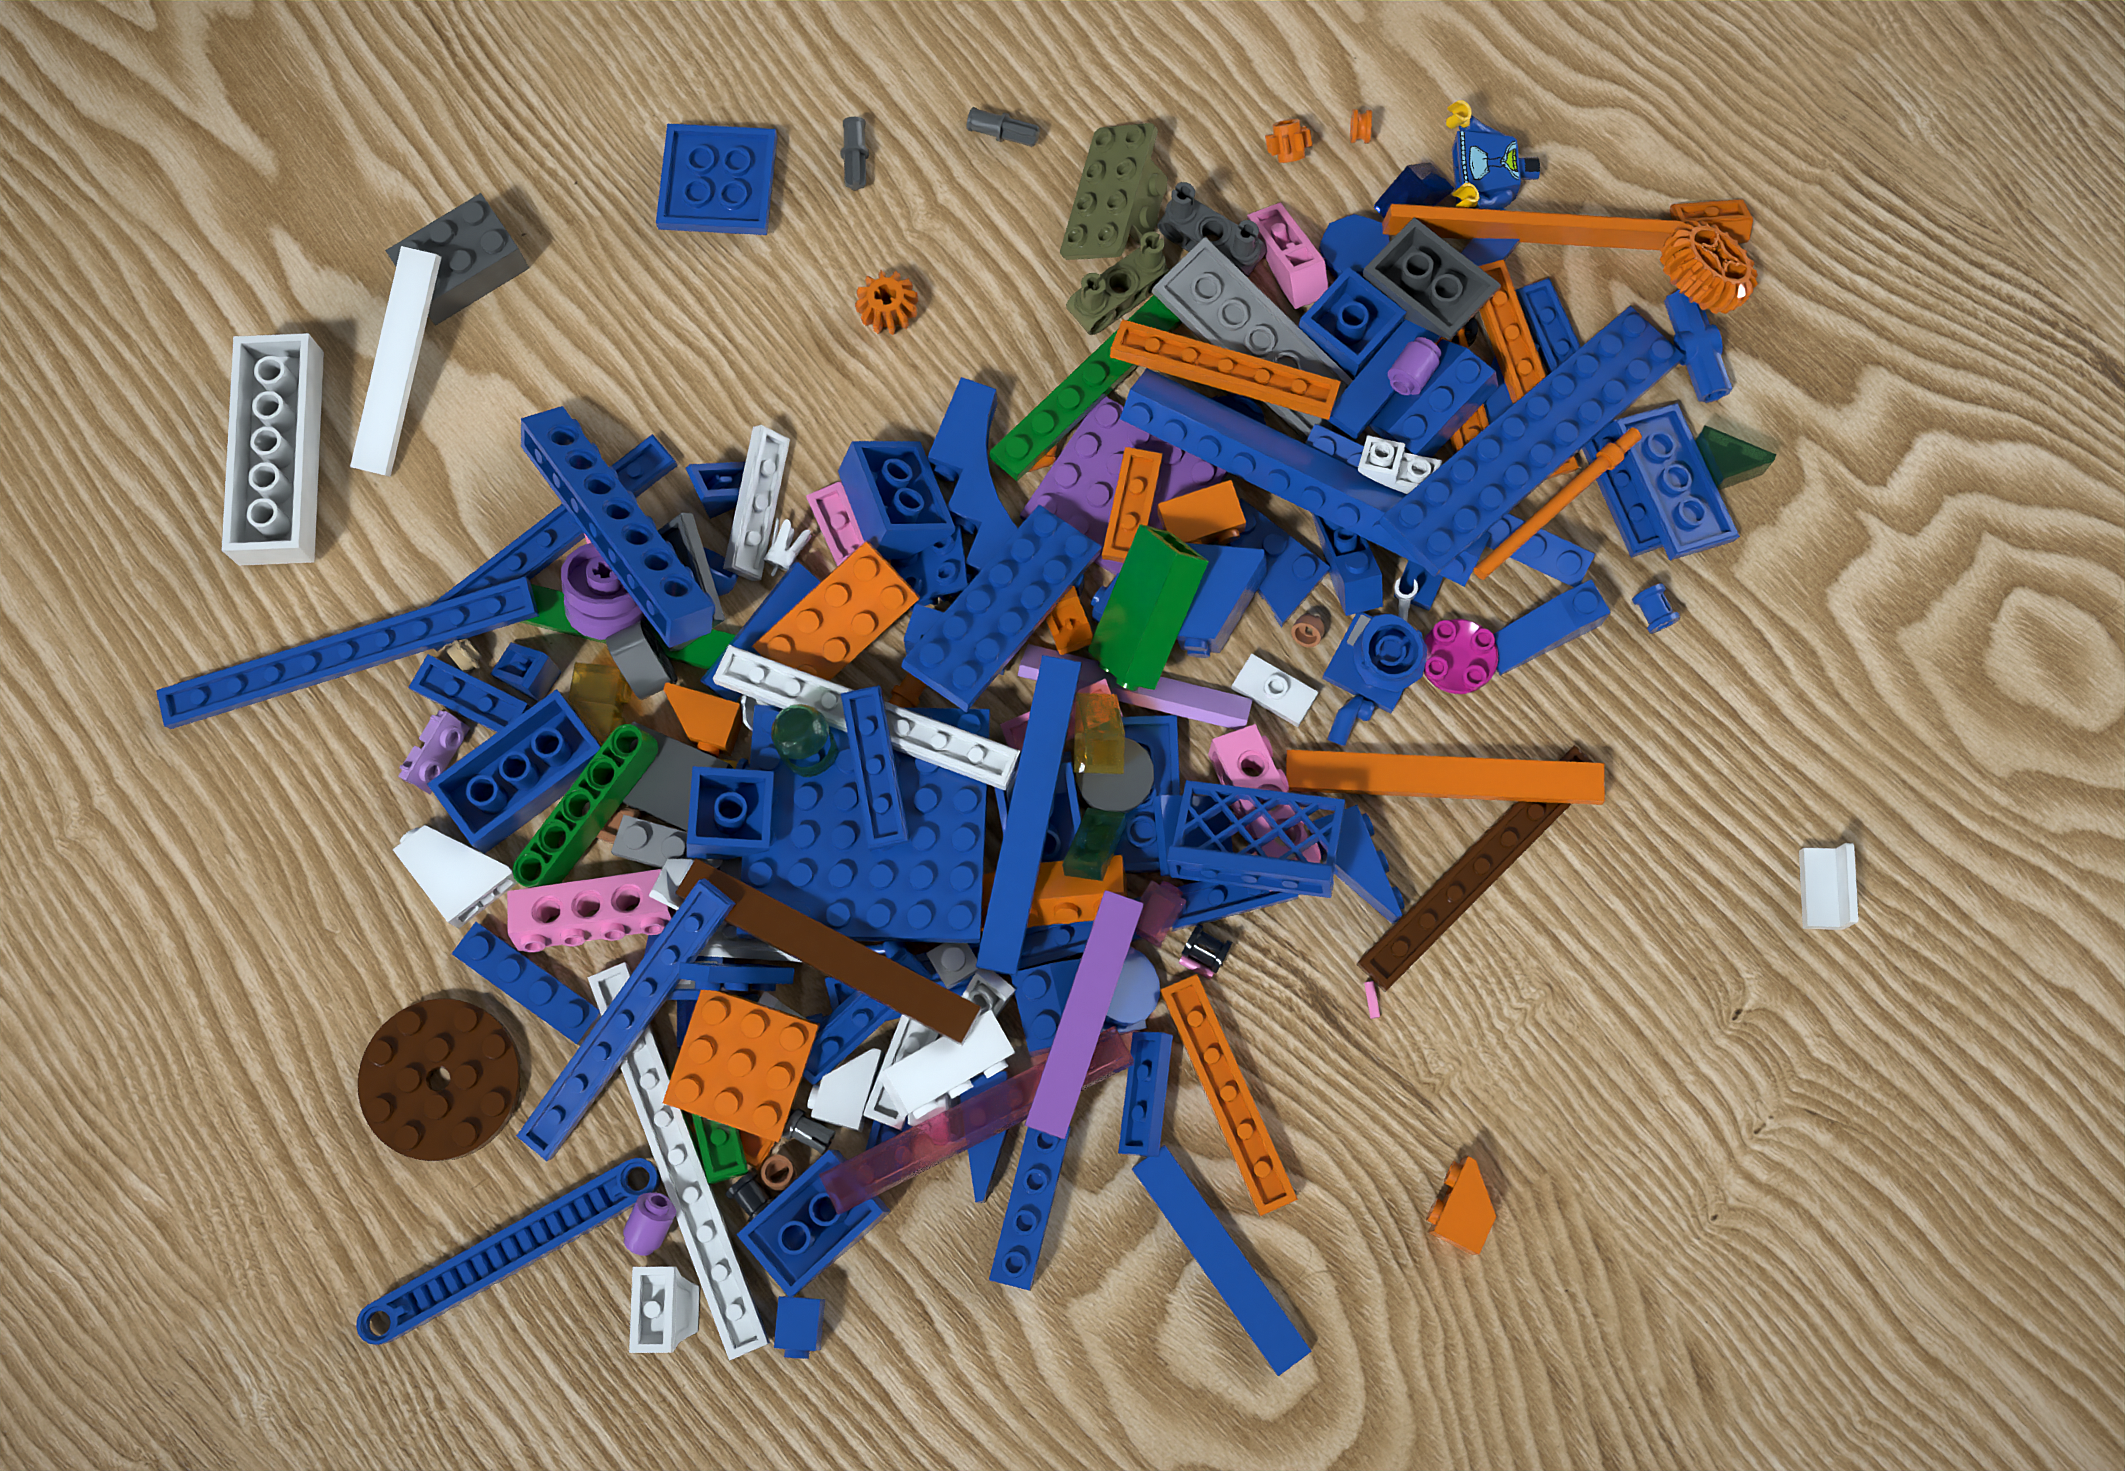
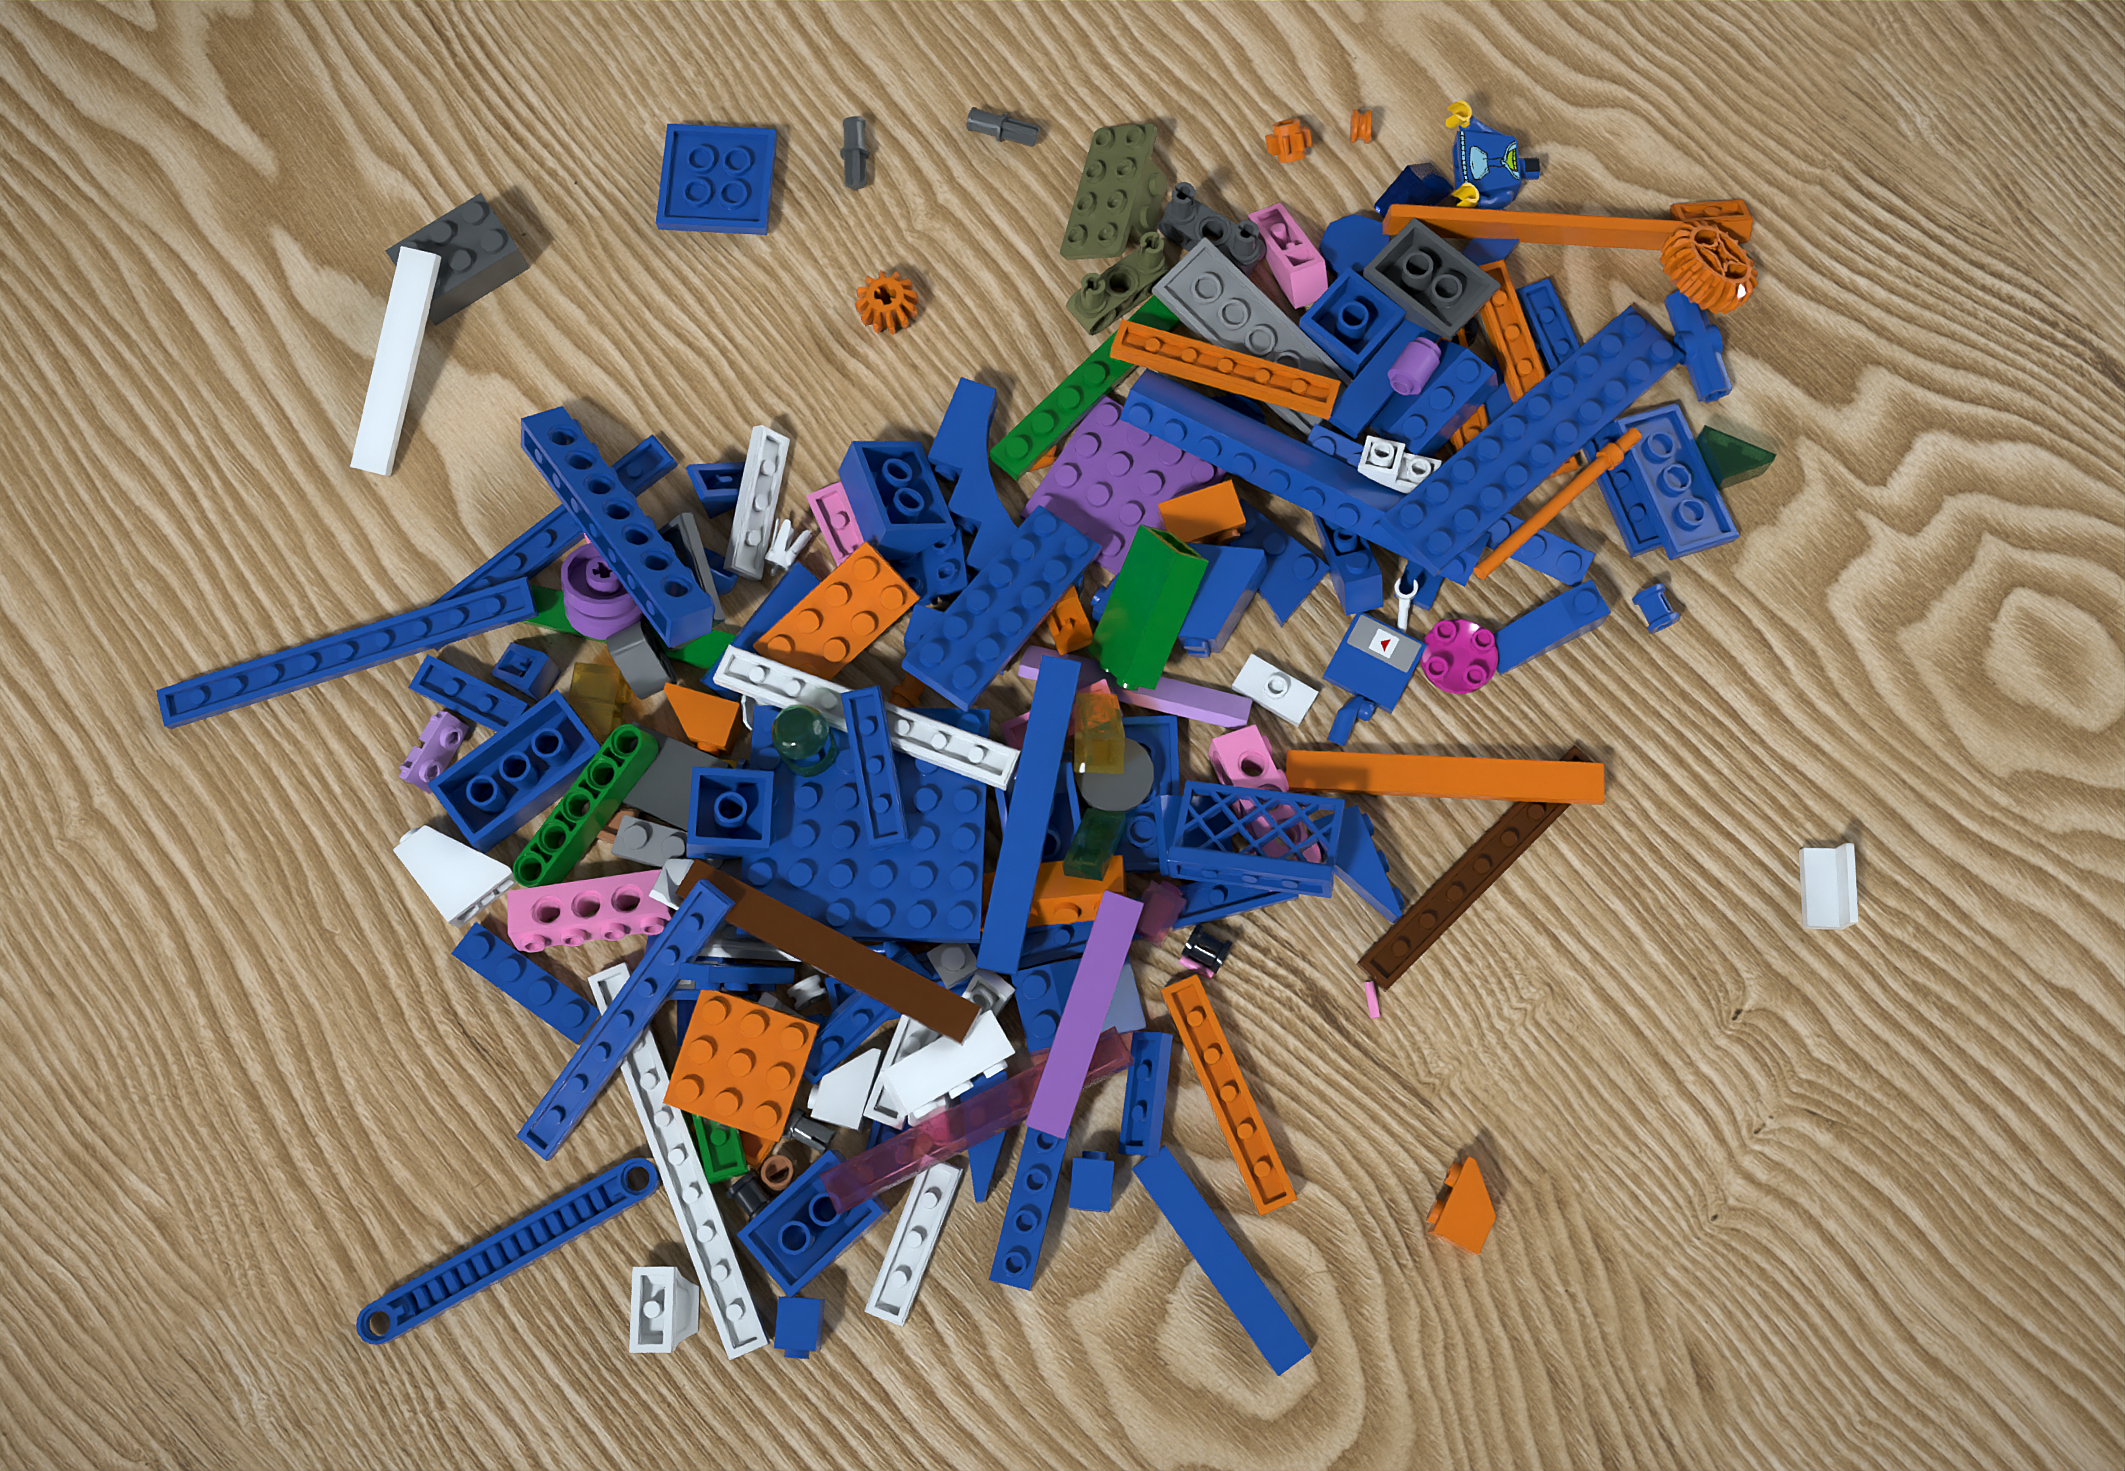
white brick [222,333,324,566] -> none
reddish brown plate [358,999,521,1161] -> none
tan plate [446,639,482,673] -> none
medium lavender brick [623,1192,676,1256] -> none
orange plate [1102,447,1163,563] -> none
tile [1105,946,1160,1027] -> none
nougat hinge [1291,613,1325,647] -> none
blue hat [1353,613,1427,692] -> none
none -> white bush [787,975,828,1010]
none -> white tile [864,1155,963,1327]
none -> blue brick [1069,1151,1114,1213]

